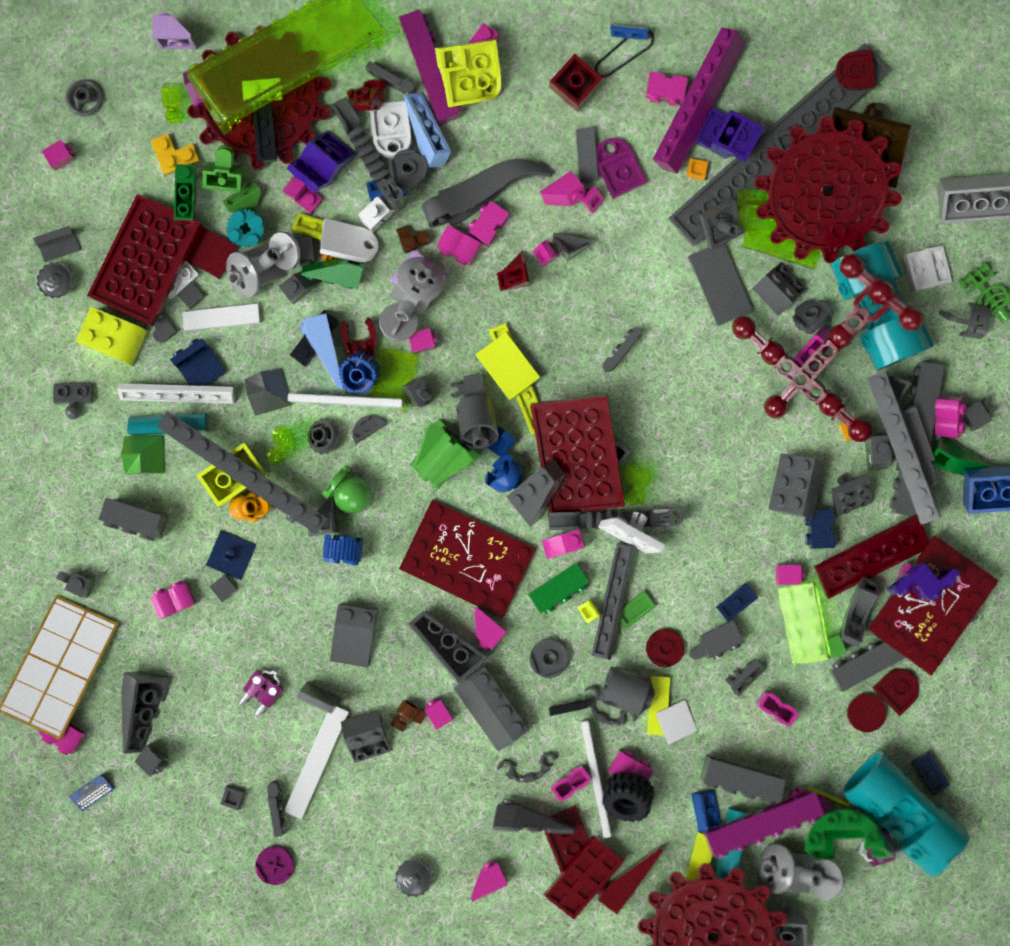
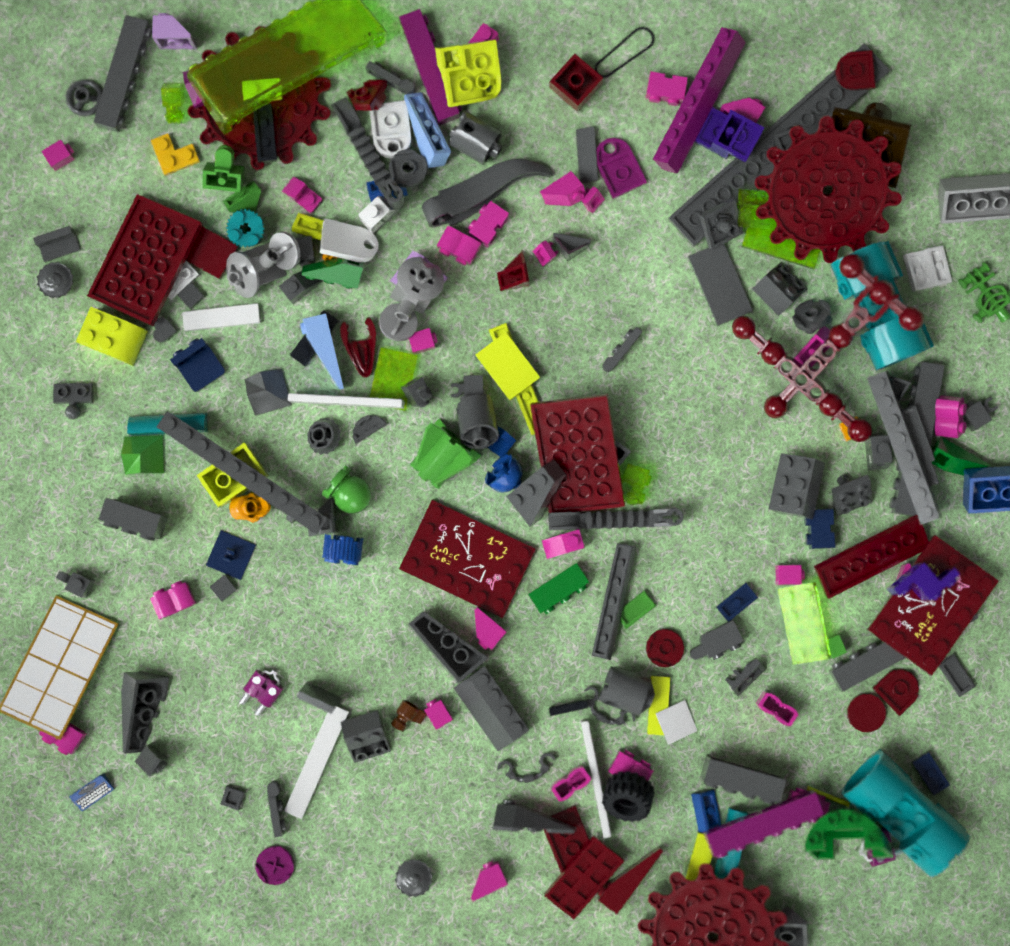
white tile [117,383,235,404] -> none
green slope [174,164,197,220] -> none
clear neon green brick [267,424,298,467] -> none
dark purple bracket [287,130,356,193] -> none
dark grey slope [330,604,378,668] -> none
blue brick [339,351,381,394] -> none
reddish brown piece [396,226,429,254] -> none
dark grey plate [530,639,568,678] -> none
neon yellow slope [577,600,600,623] -> none
white plate [598,512,665,554] -> none
blue slope [610,23,650,40] -> none
light orange tile [686,158,709,181] -> none
light grey piece [757,844,845,900] -> none
dark grey arch [840,576,881,647] -> none
dark grey helmet [939,302,990,339] -> none
none -> dark grey brick [93,15,152,133]
none -> dark grey cylinder [448,111,503,165]
none -> dark pink slope [720,98,765,123]
none -> dark grey tile [939,654,976,697]

